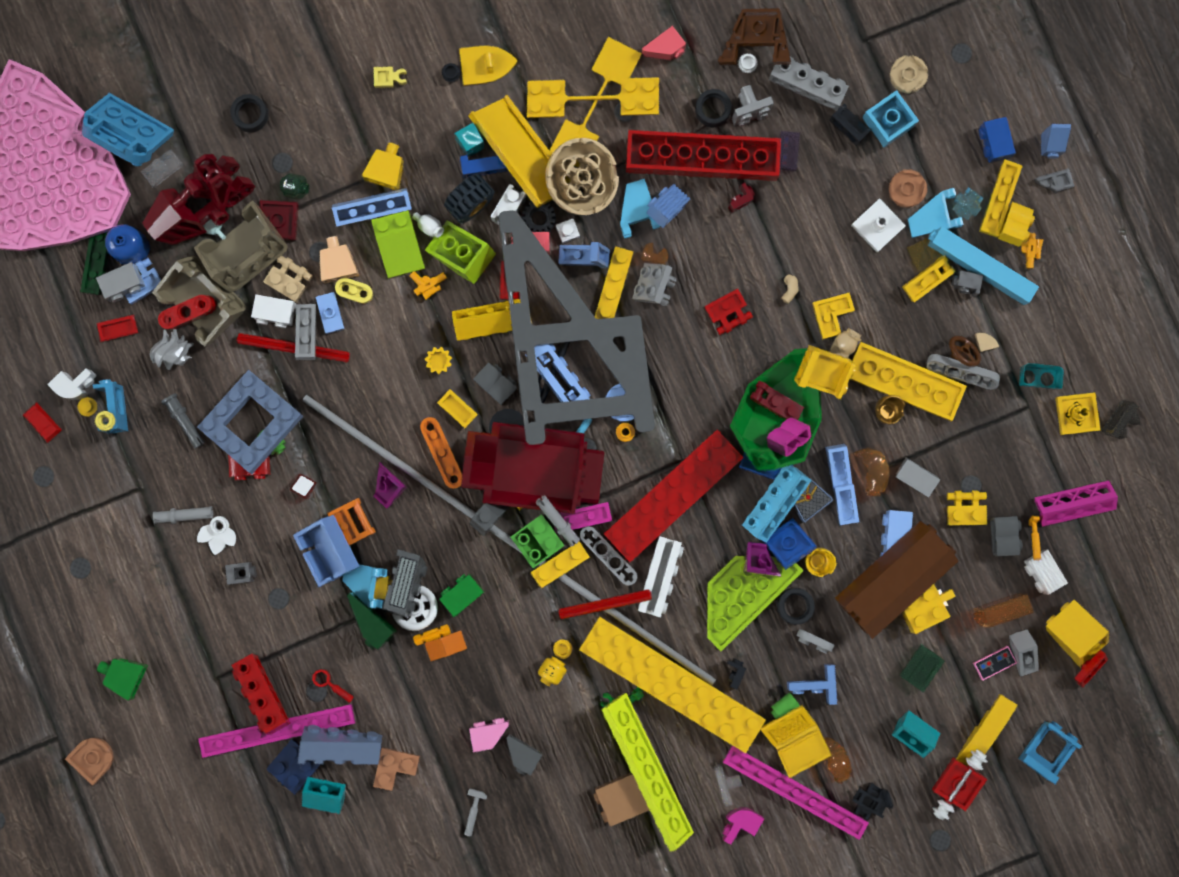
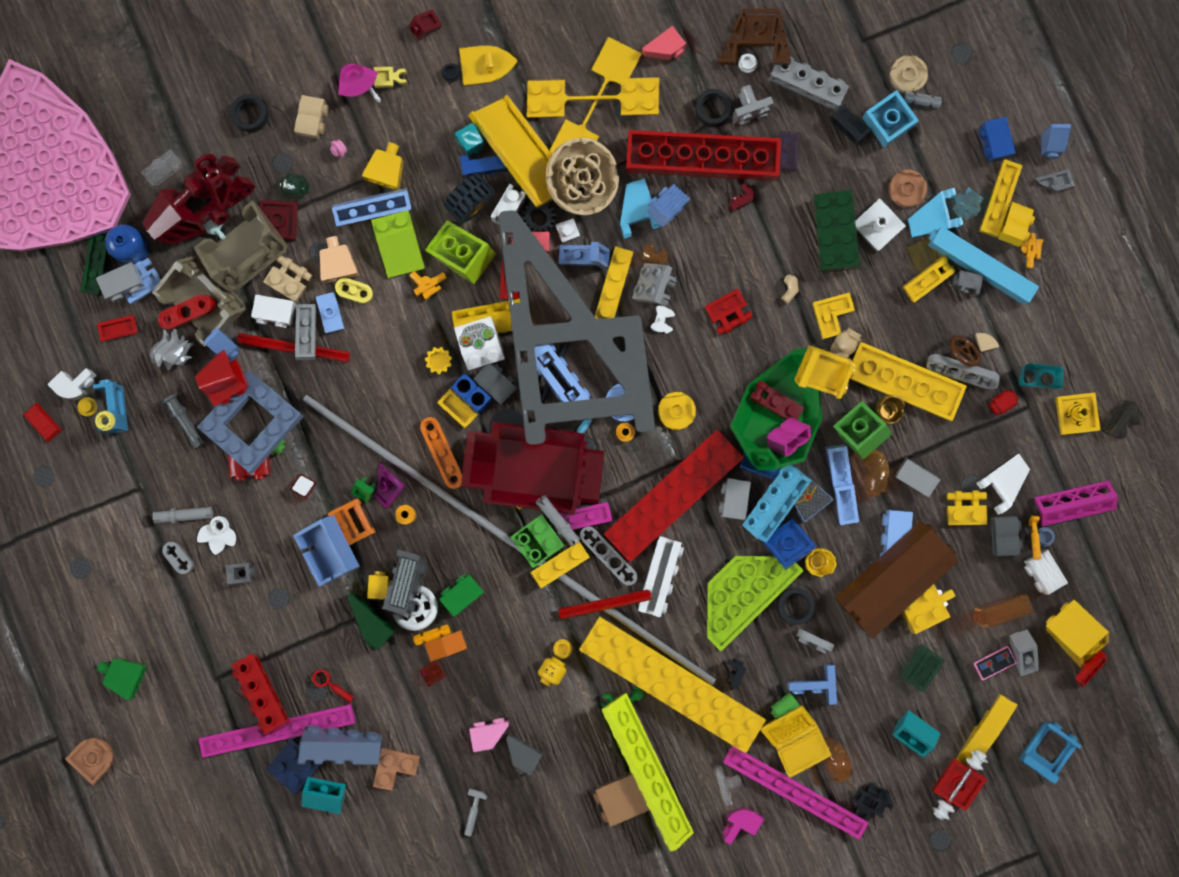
dark azure plate [82,93,174,166] -> none
medium azure flag [342,564,388,608] -> none
white plant [412,212,444,238] -> none
dark grey slope [469,503,509,536] -> none
magenta slope [744,542,782,577] -> none
none -> light grey beam [162,542,194,574]
none -> red piece [195,349,249,406]
none -> medium blue slope [203,328,241,361]
none -> tan brick [294,95,329,139]
none -> bright pink plate [330,139,347,158]
none -> dark pink hat [338,63,381,103]
none -> green tile [351,477,375,503]
none -> light orange brick [395,505,417,525]
none -> dark red bracket [409,9,442,41]
none -> clear red plate [419,660,446,687]
none -> blue piece [451,373,494,414]
none -> white slope [455,316,505,370]
none -> white piece [650,306,675,334]
none -> yellow tile [658,392,696,430]
none -> light grey brick [718,479,751,520]
none -> dark green brick [814,190,860,273]
none -> bright green brick [833,401,892,460]
none -> light grey axle [904,92,942,108]
none -> white flag [976,454,1030,515]
none -> red brick [988,389,1019,416]
none -> sand blue plate [1037,527,1055,547]

